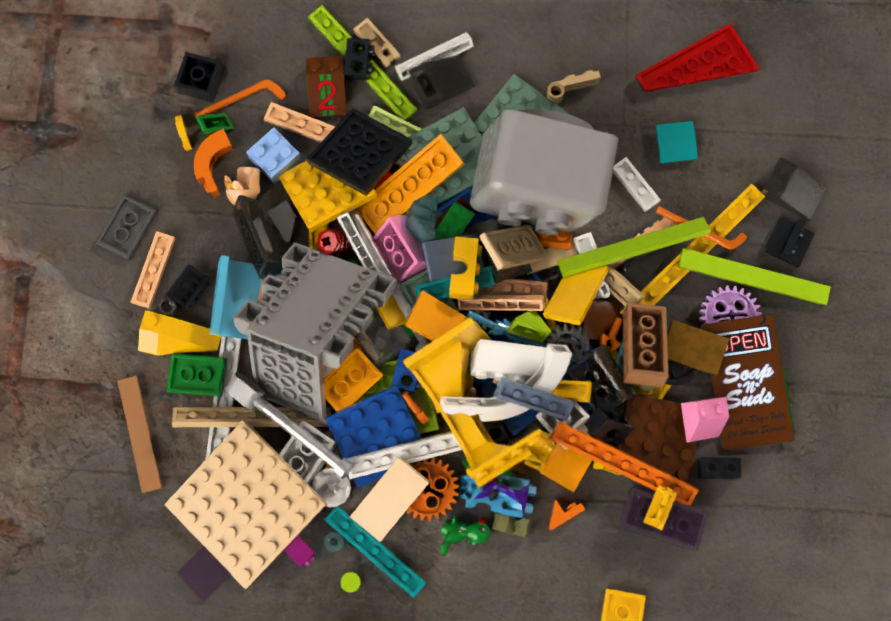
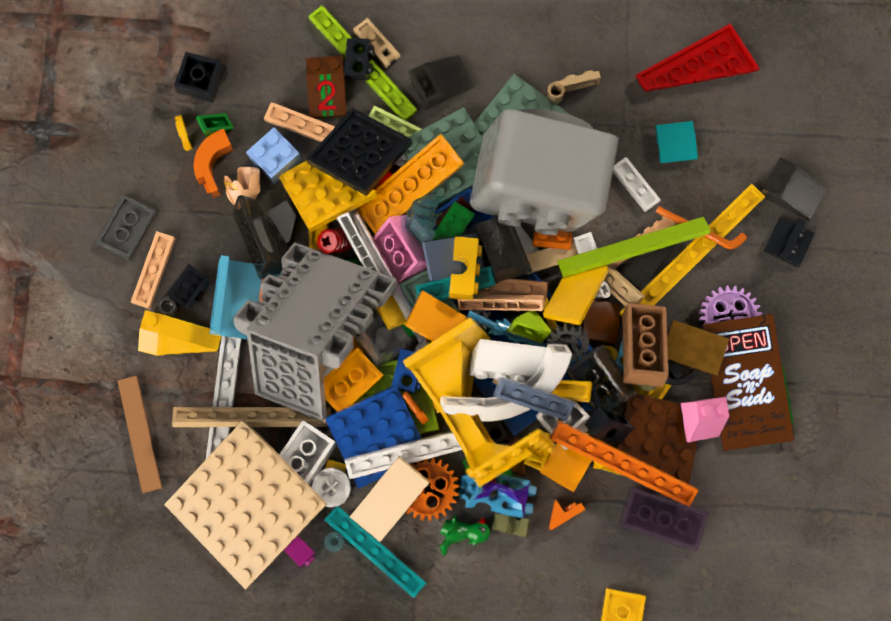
green tile [166,354,228,397] -> none
clear purple tile [176,546,231,602] -> none
orange piece [194,80,286,117] -> none
piece [225,372,354,480] -> none
lime tile [341,572,361,592] -> none
white piece [395,32,474,81] -> none
reddish brown tile [467,385,483,398] -> none
tan tile [479,224,548,270] -> none
orange bar [600,317,623,353] -> none
yellow hinge [643,485,677,530] -> none
lime tile [678,248,831,306] -> none
black brick [697,457,741,480] -> none

